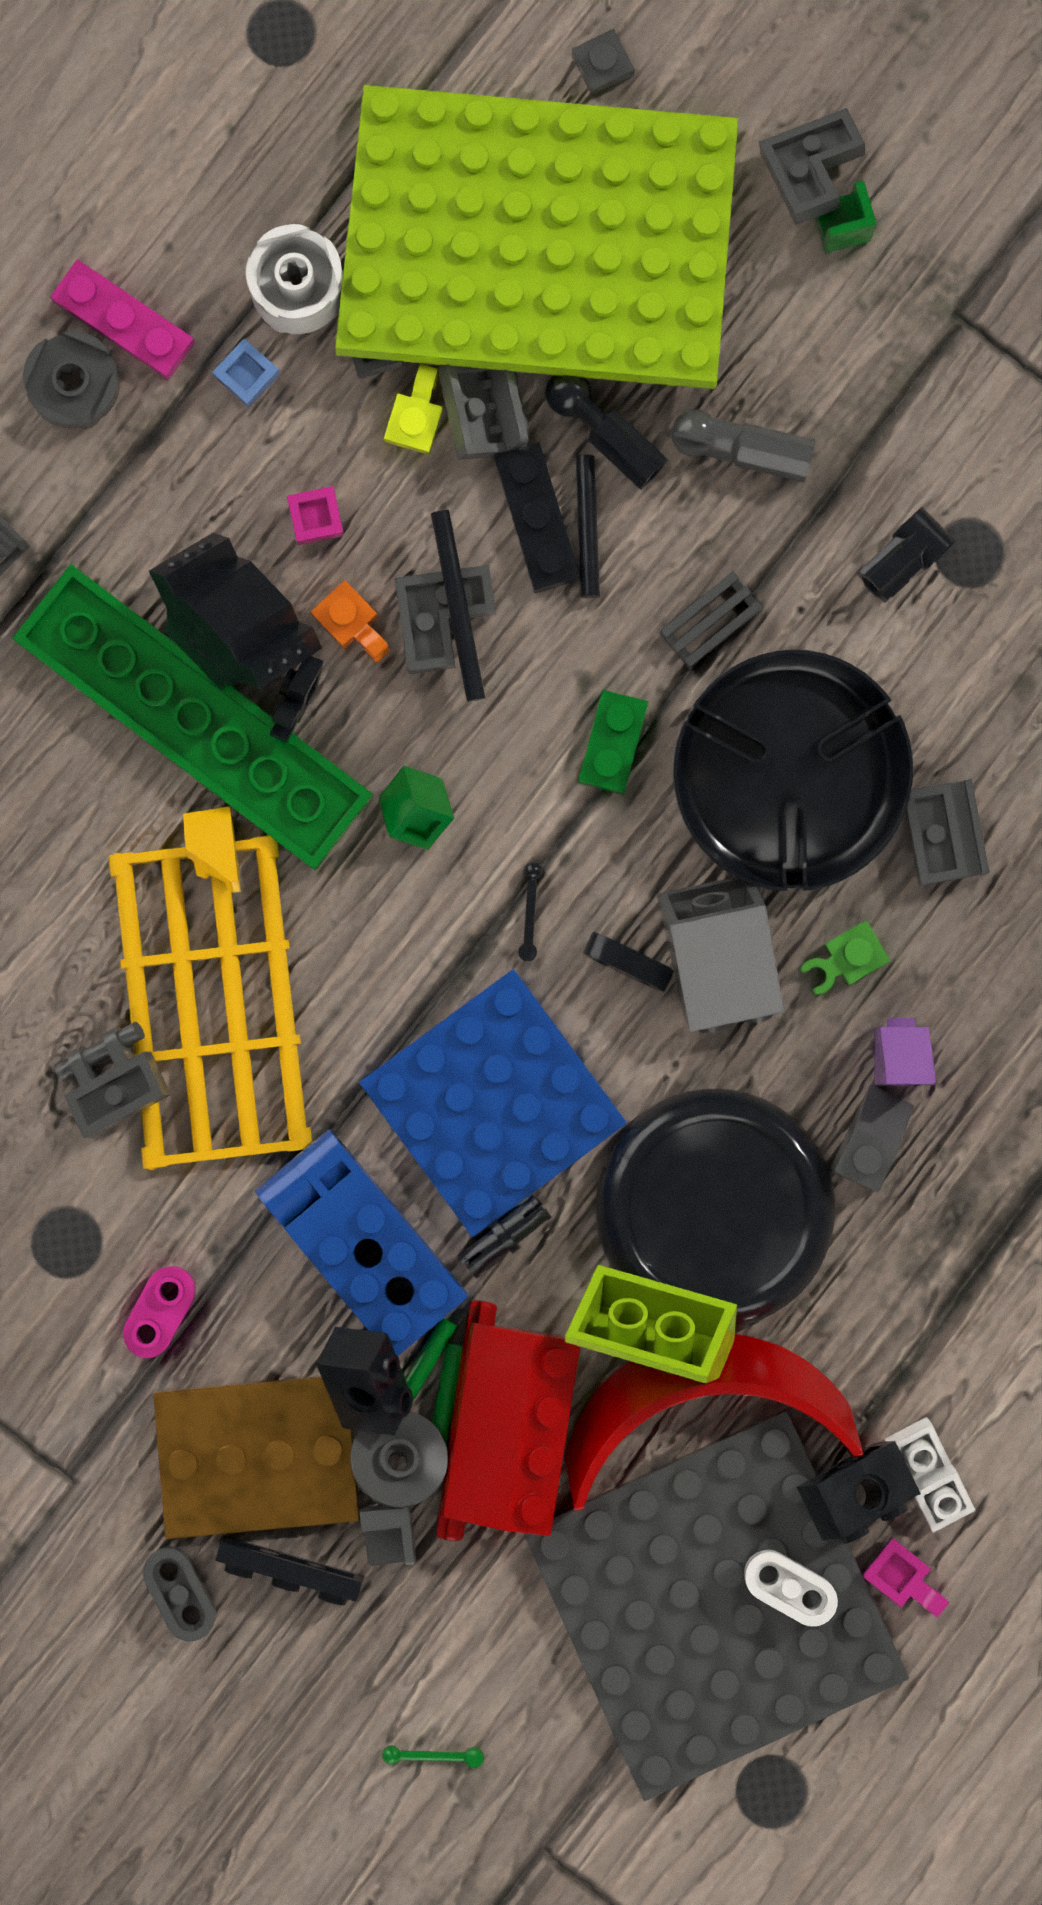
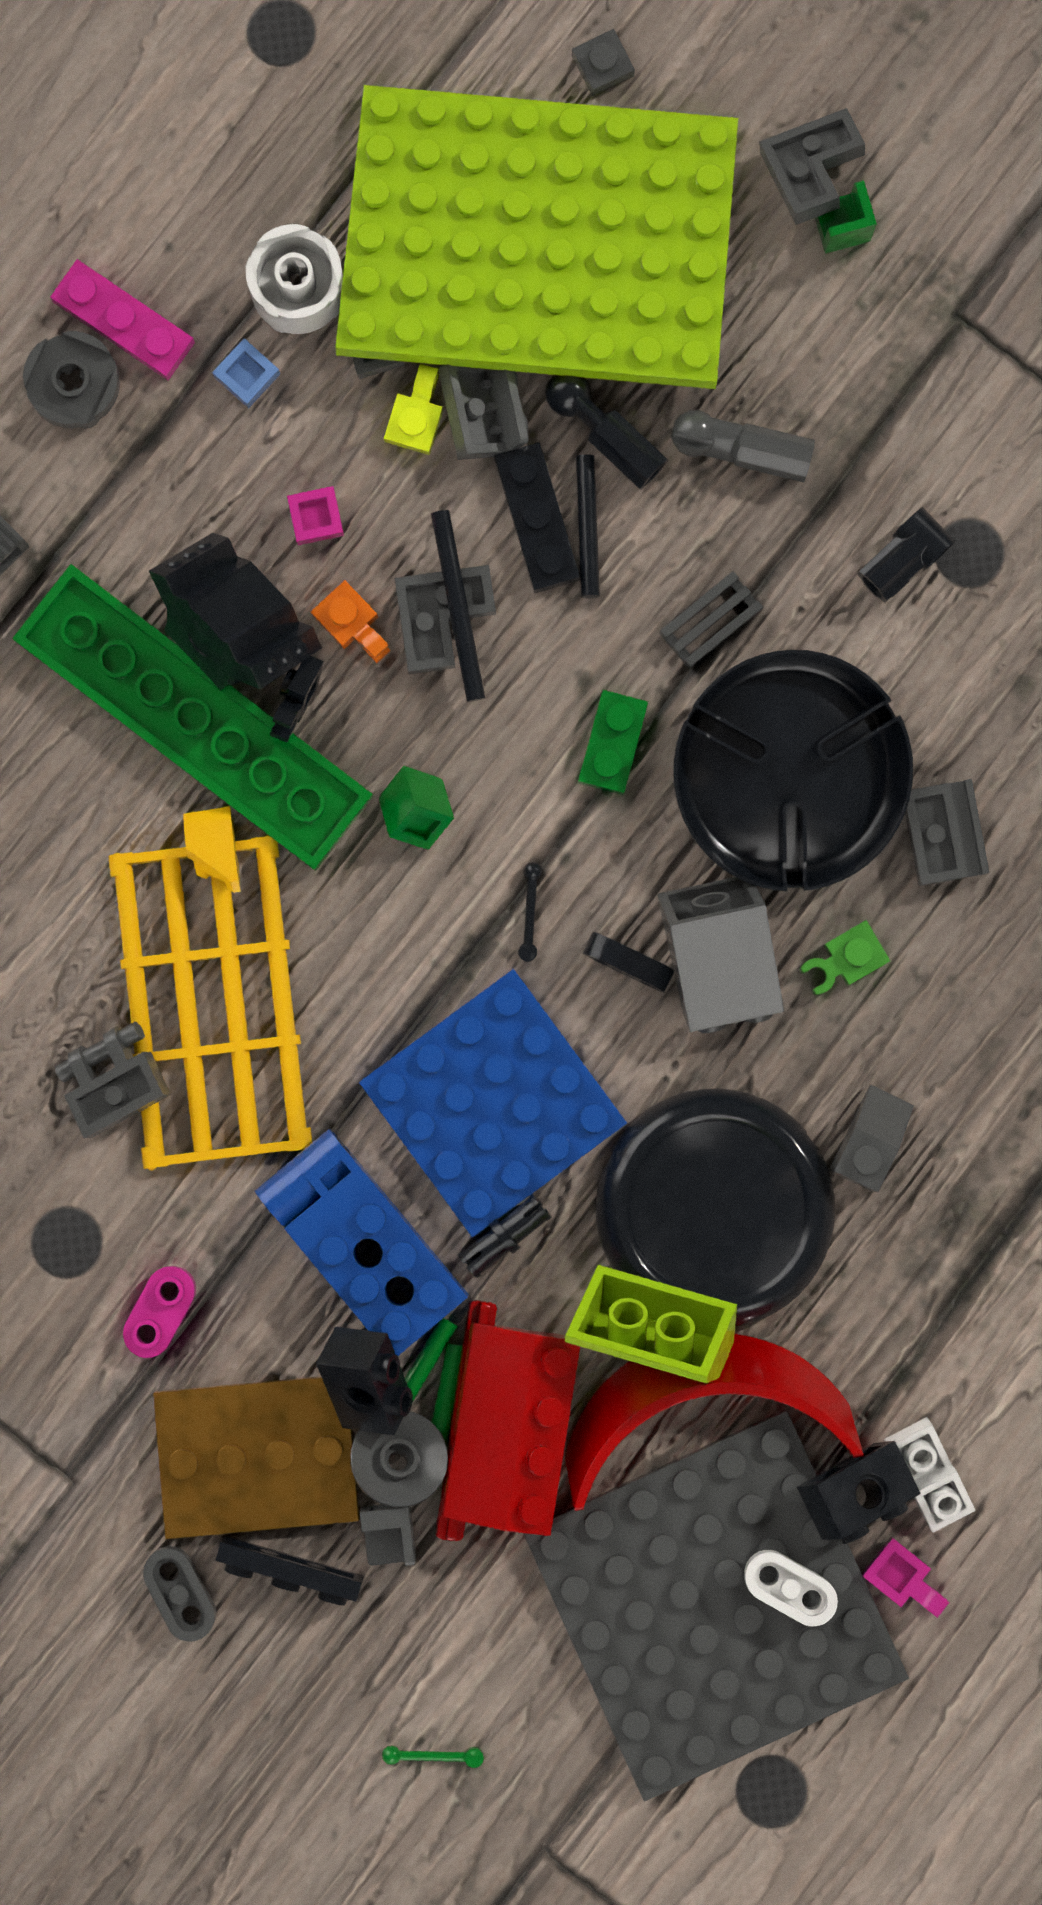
medium lavender slope [874,1018,935,1086] -> none

